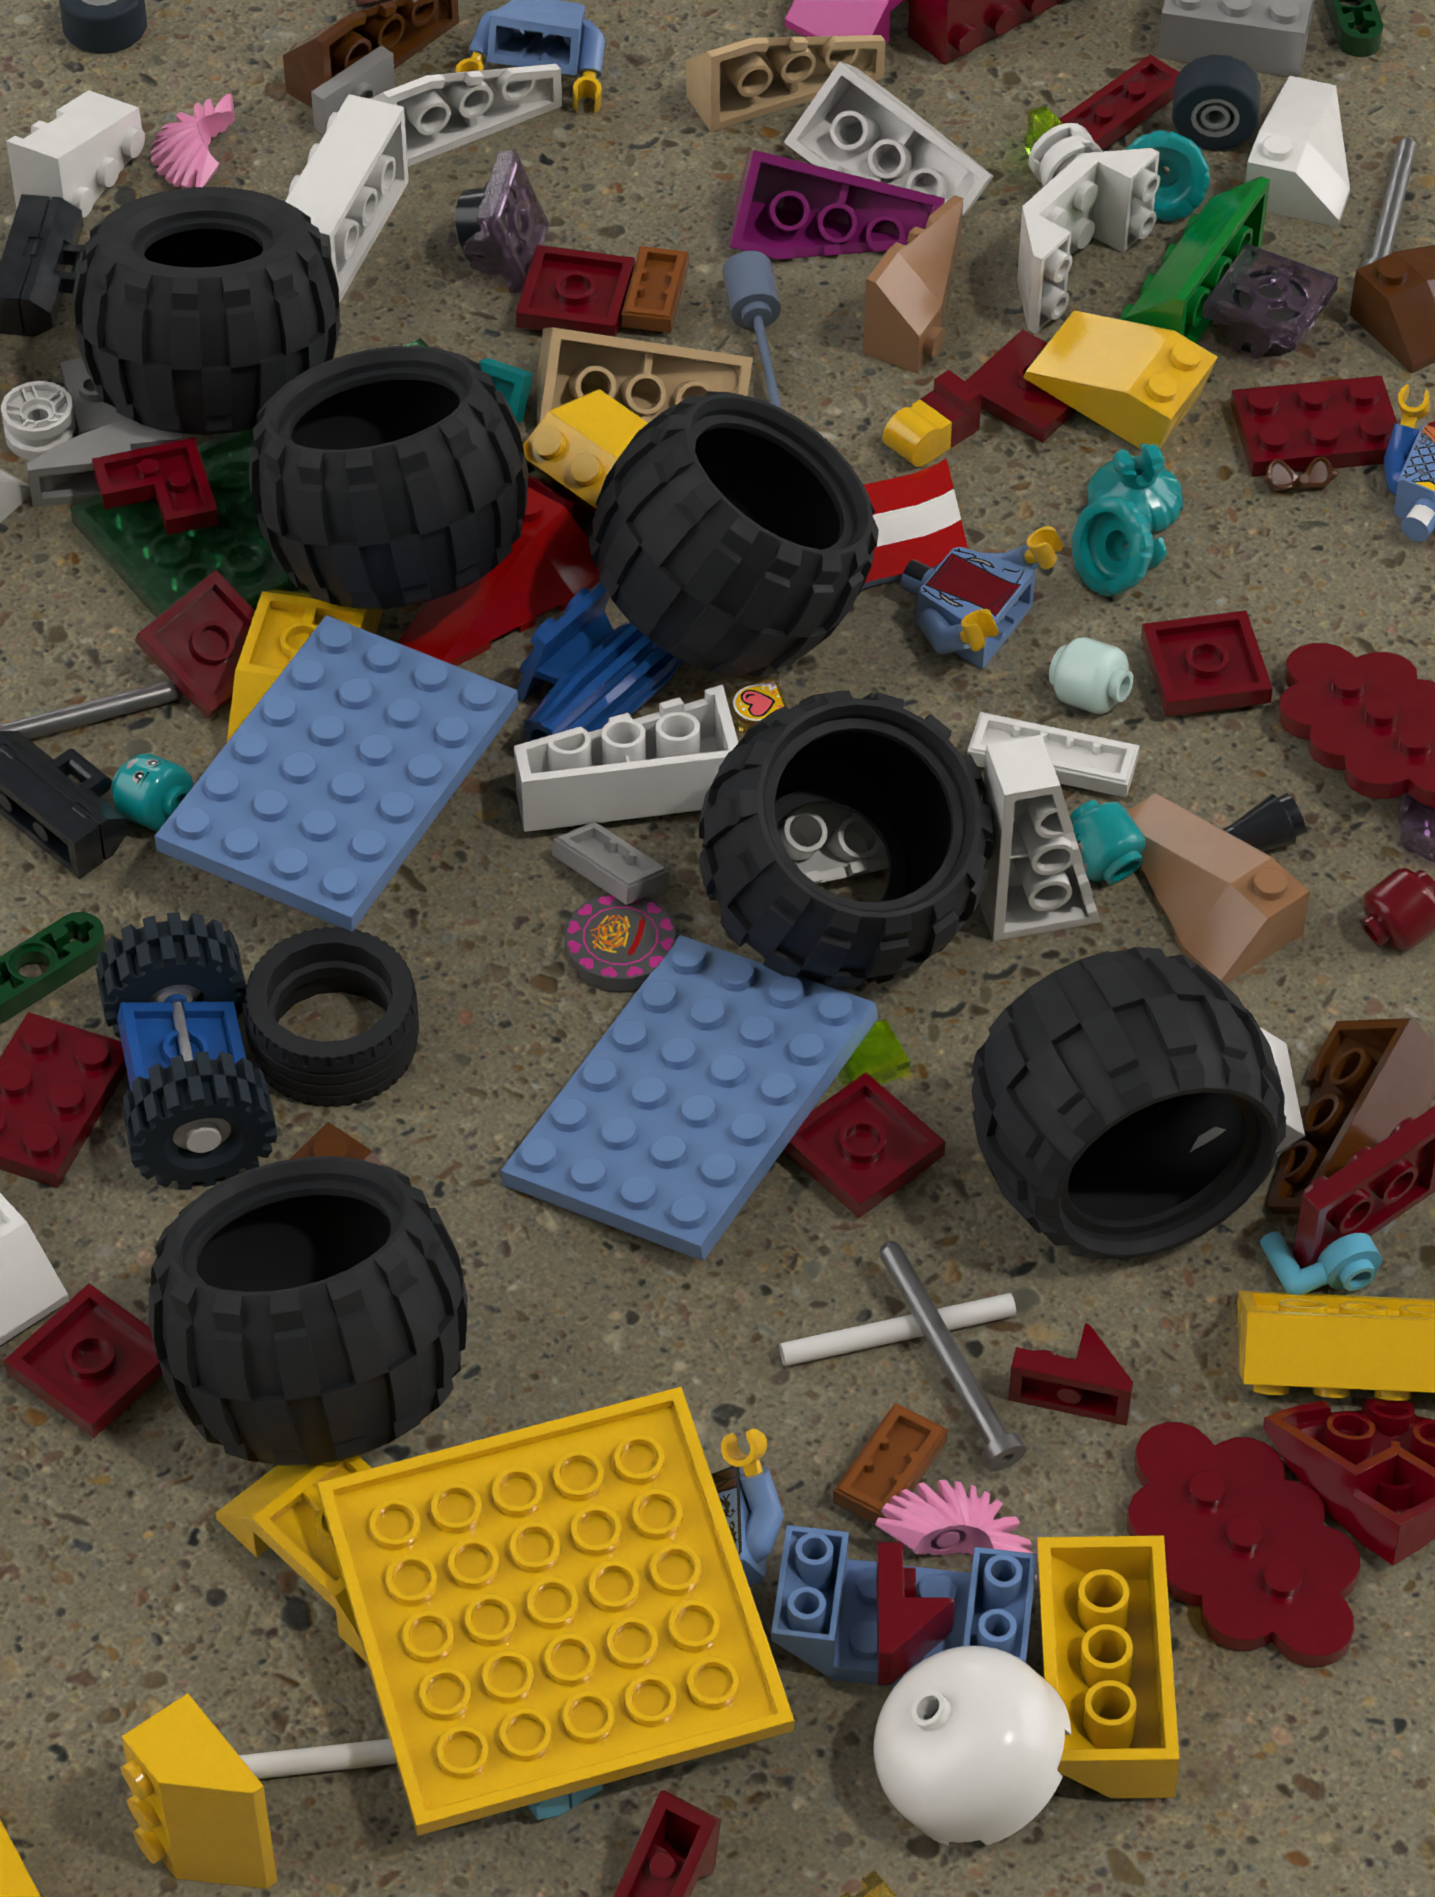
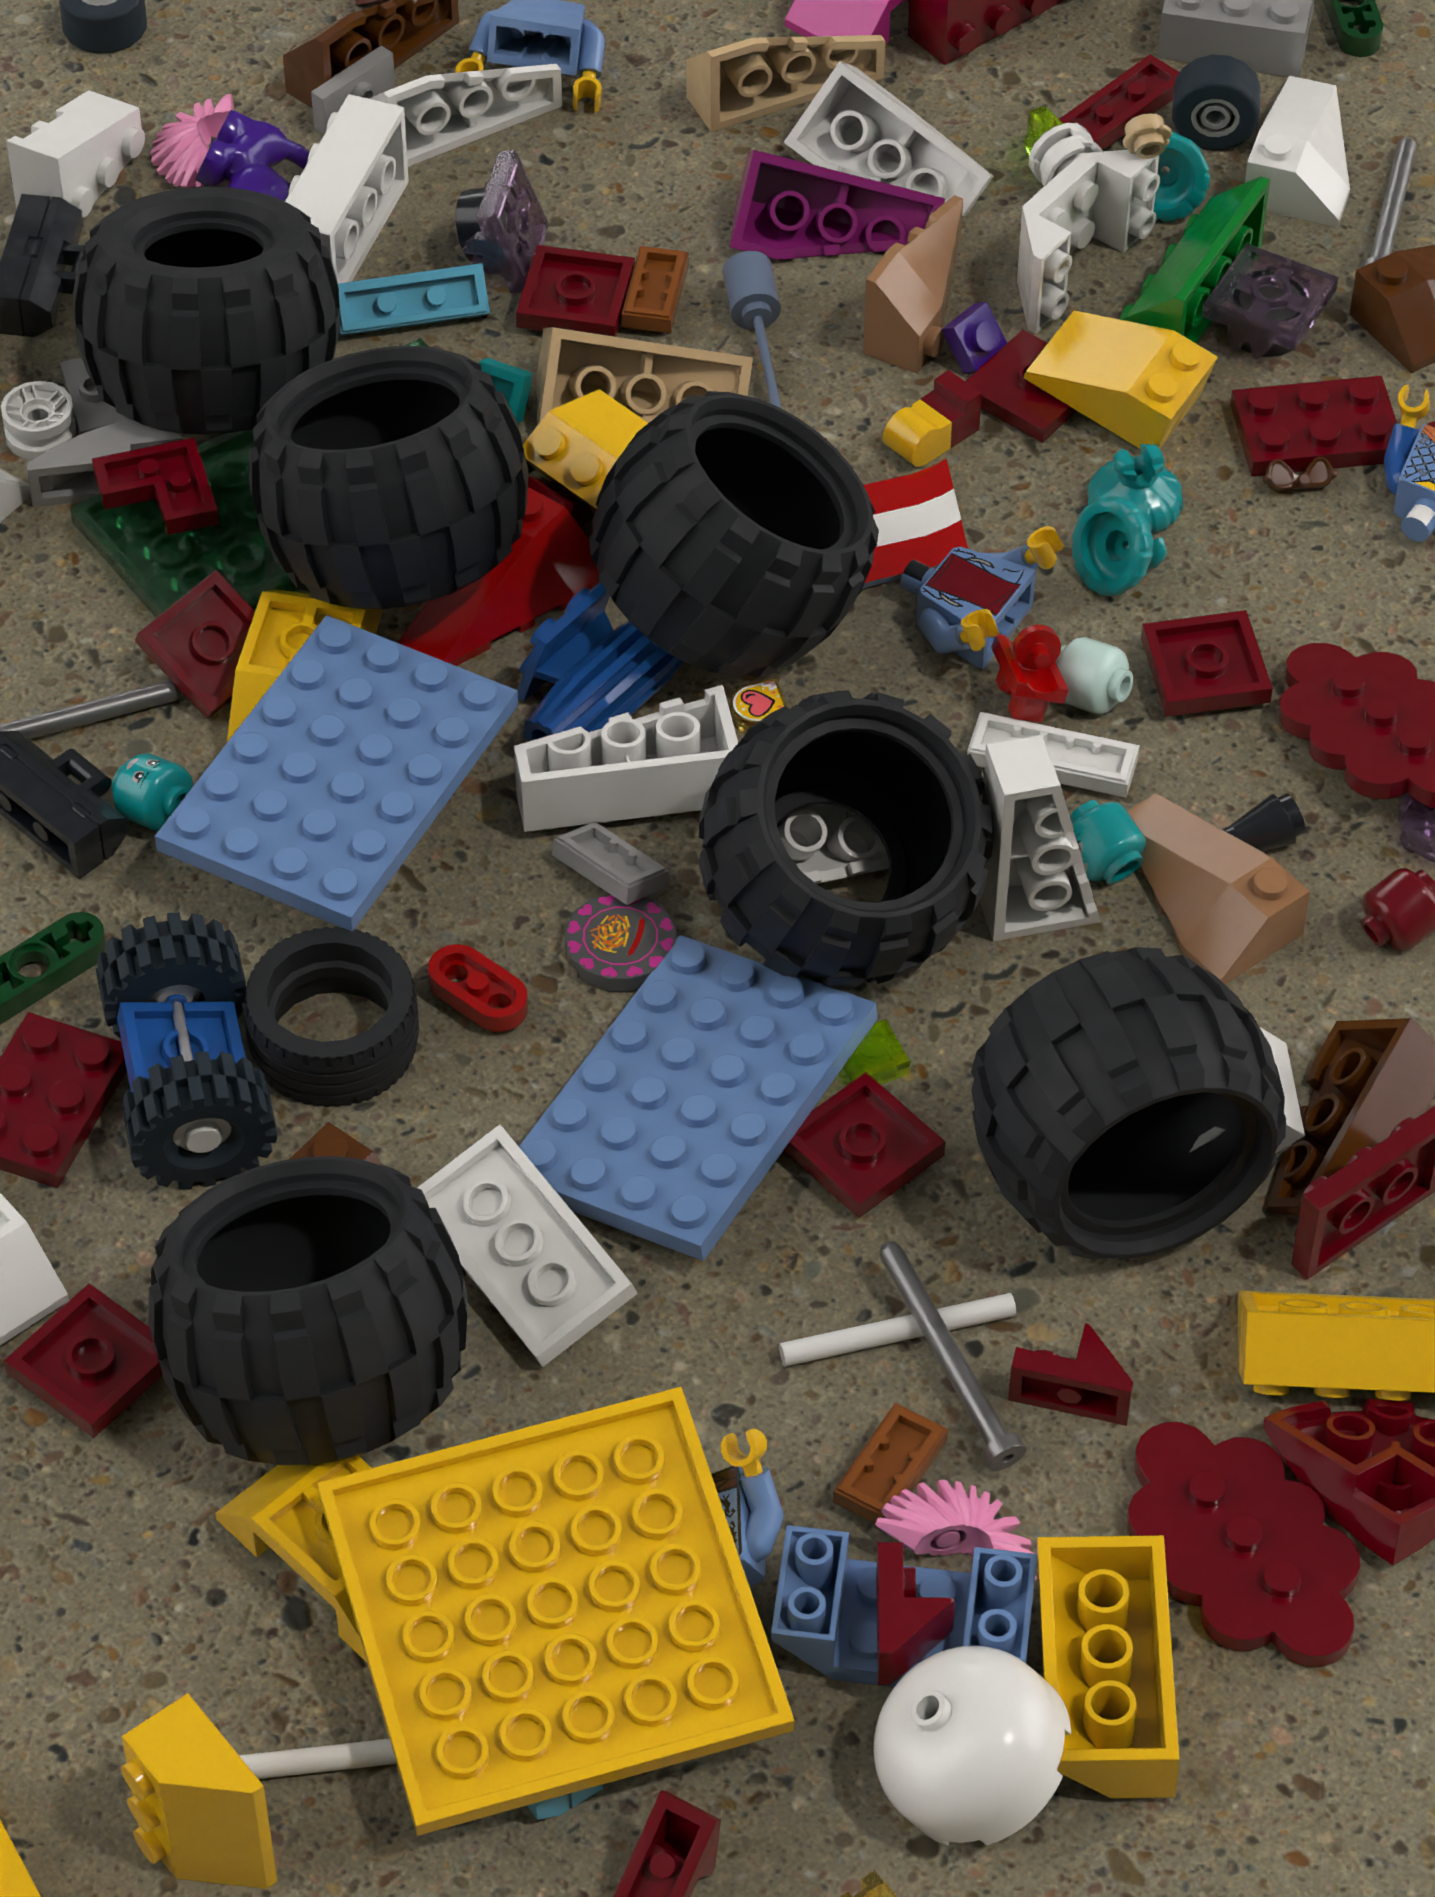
medium azure plate [1260,1231,1382,1295] -> none
none -> dark purple animal [195,109,310,201]
none -> medium azure tile [338,263,490,336]
none -> white plate [417,1124,638,1367]
none -> red plate [428,944,528,1032]
none -> dark purple plate [941,302,1007,373]
none -> red hips [991,624,1069,723]
none -> tan plate [1123,113,1172,159]

